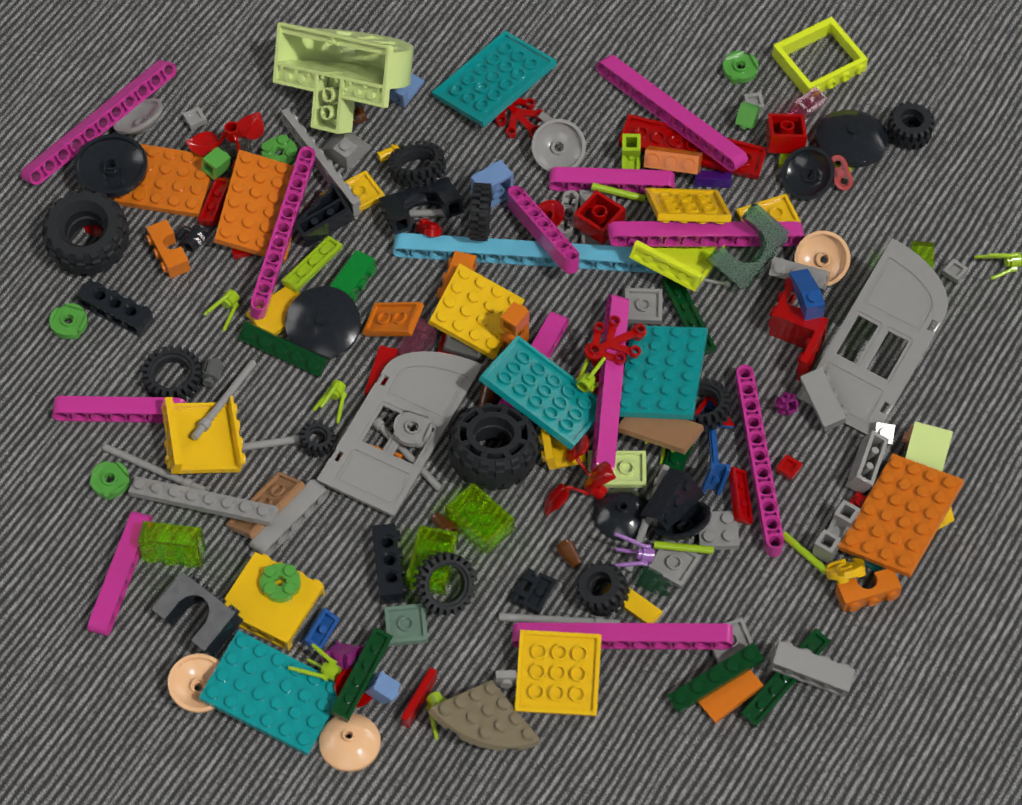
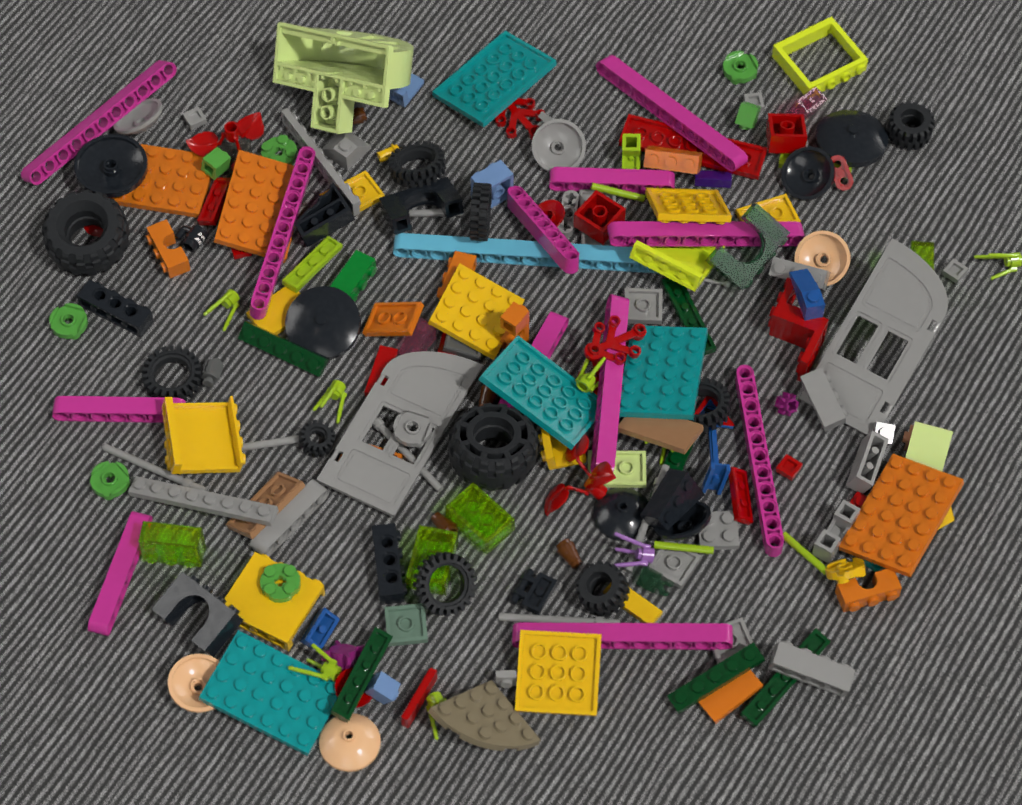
light grey bar [191,360,256,440] -> none
red plate [415,218,442,237] -> none

